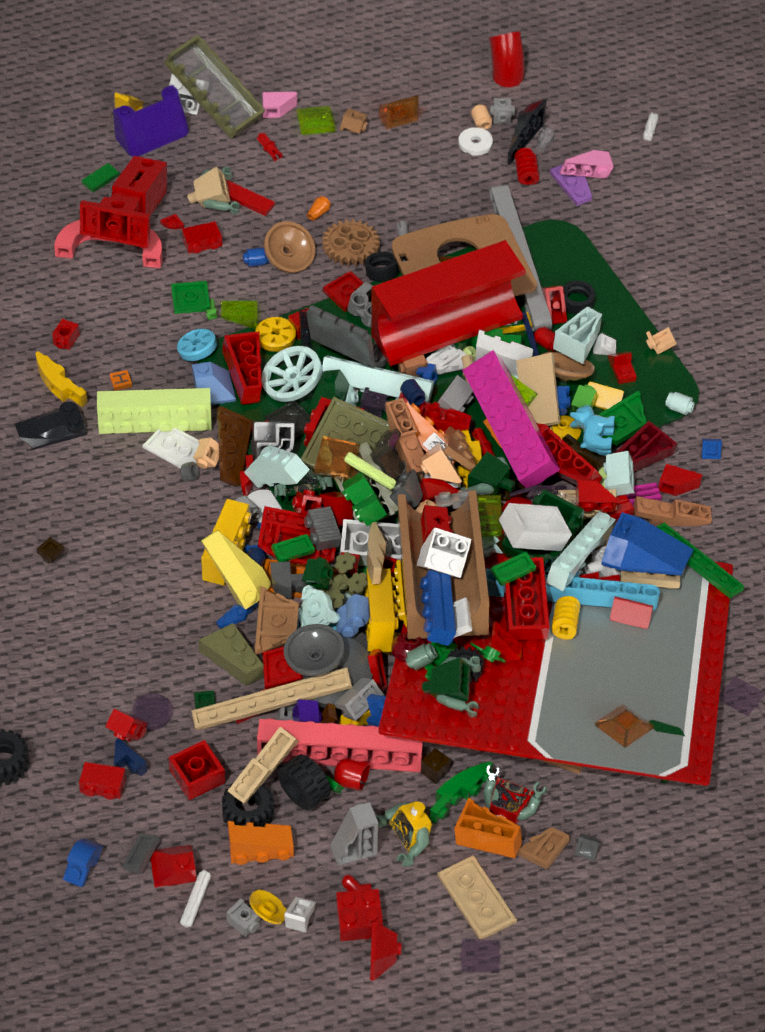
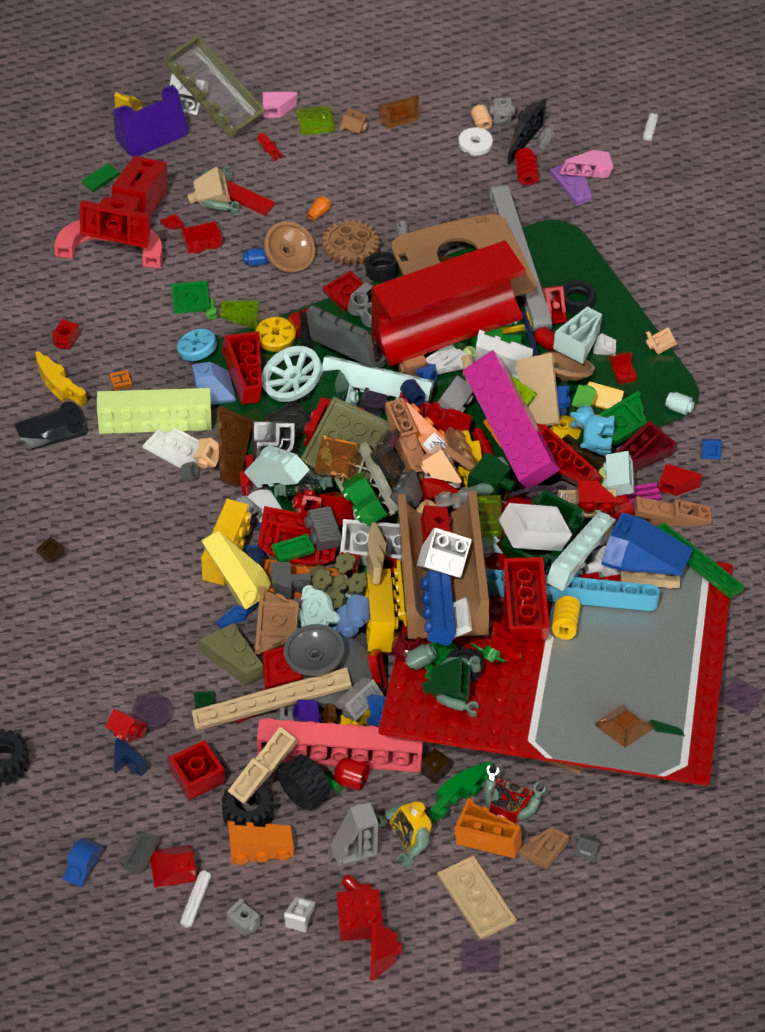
red brick [79,762,126,800] -> none
yellow dish [250,890,286,924] -> none
dark green brick [302,557,334,590] -> none
yellowish green axle [344,452,396,490] -> none
red brick [489,31,524,87] -> none
green tile [491,552,536,586] -> none
slope [610,596,653,629] -> none

